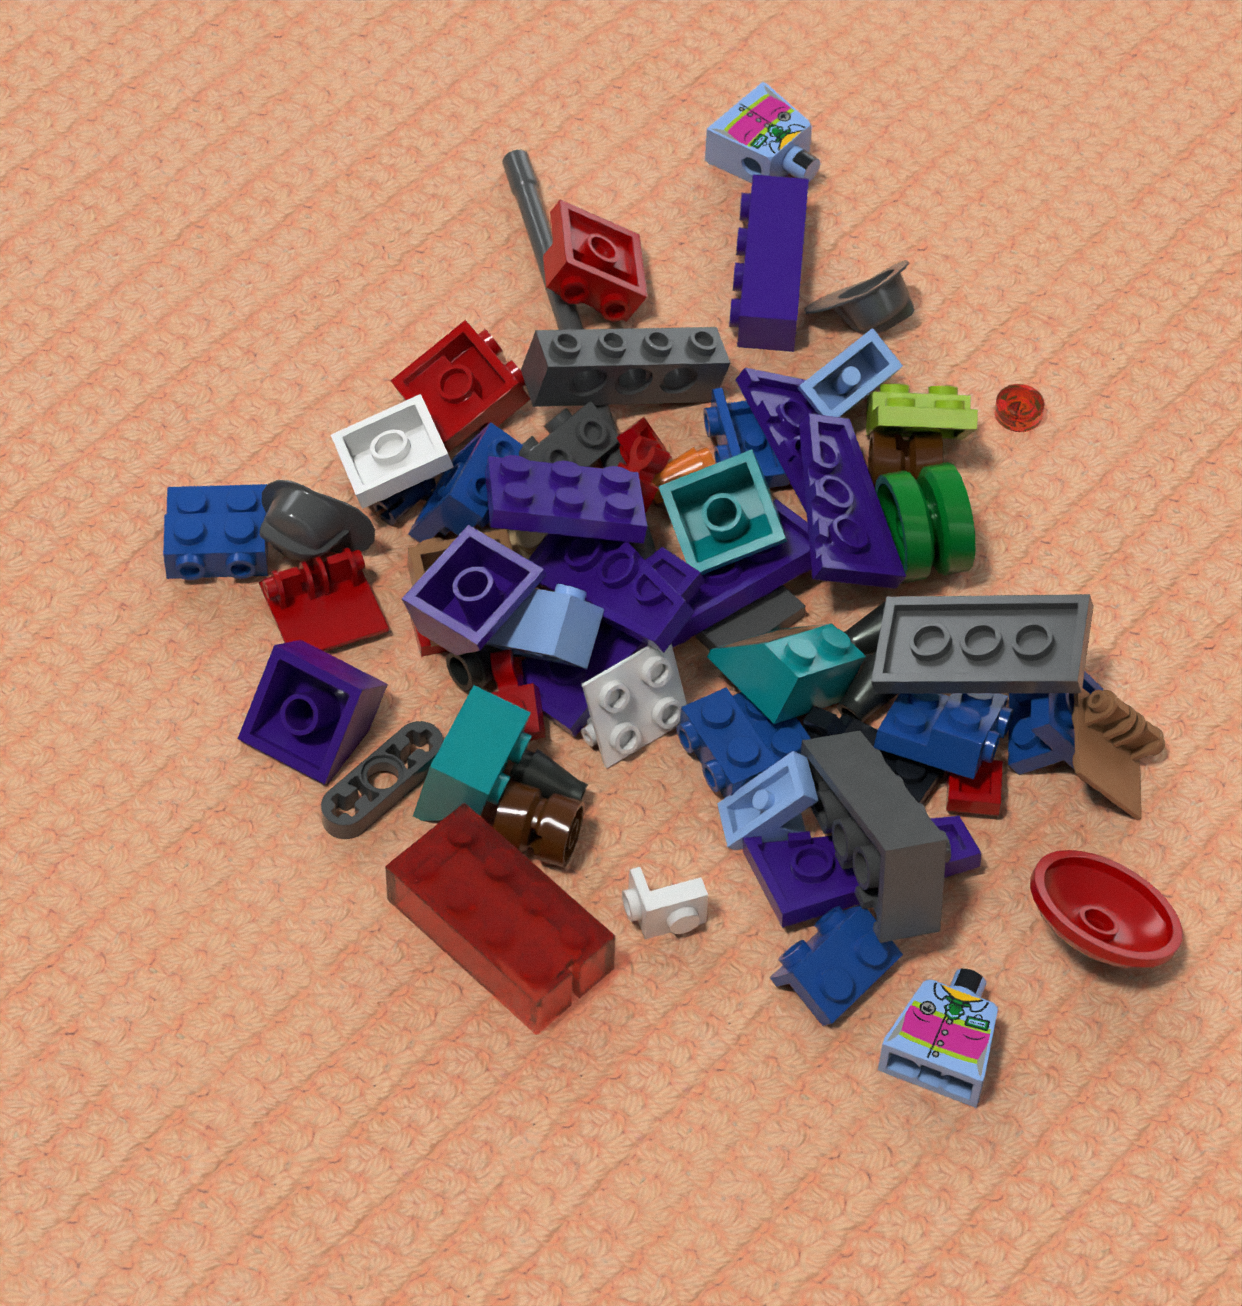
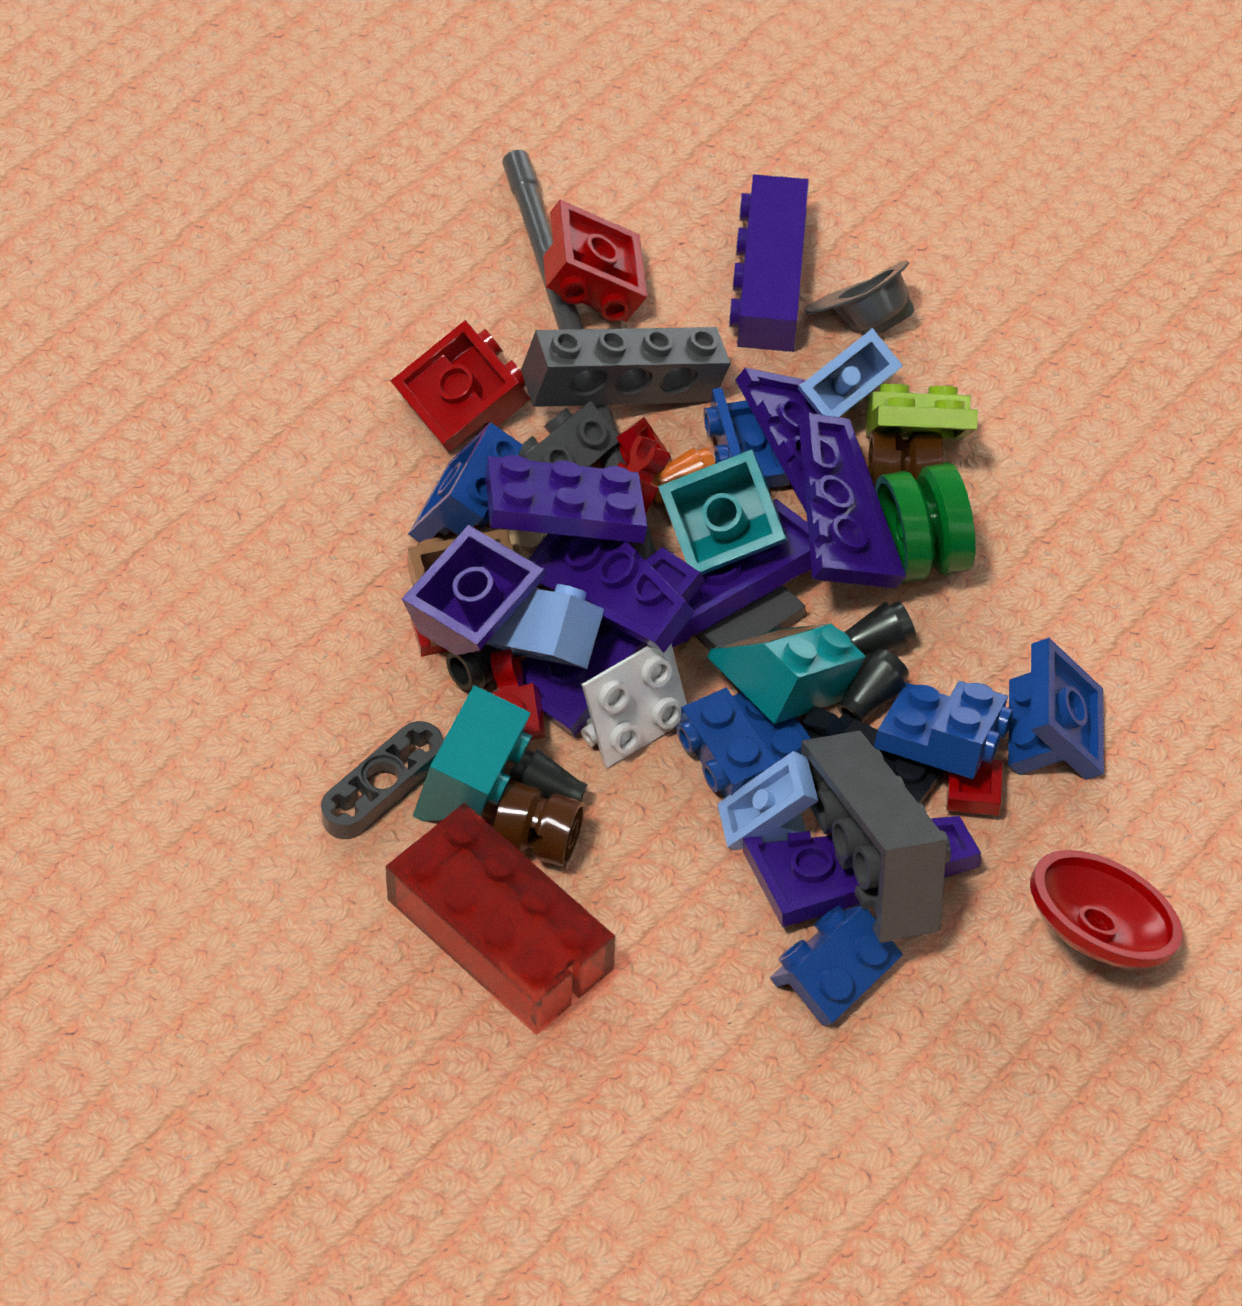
blue plate [163,484,268,580] -> none
dark purple slope [237,640,388,784] -> none
dark grey piece [259,480,375,561] -> none
red hinge [259,548,389,652] -> none
white plate [331,394,454,509] -> none
dark blue pin [372,478,436,525] -> none
white bracket [622,867,708,939] -> none
light blue torso [705,82,820,183] -> none
dark grey plate [871,594,1094,694] -> none
torso [878,968,998,1108] -> none
clear red tile [994,384,1045,432] -> none
medium nougat hinge [1072,688,1165,820] -> none

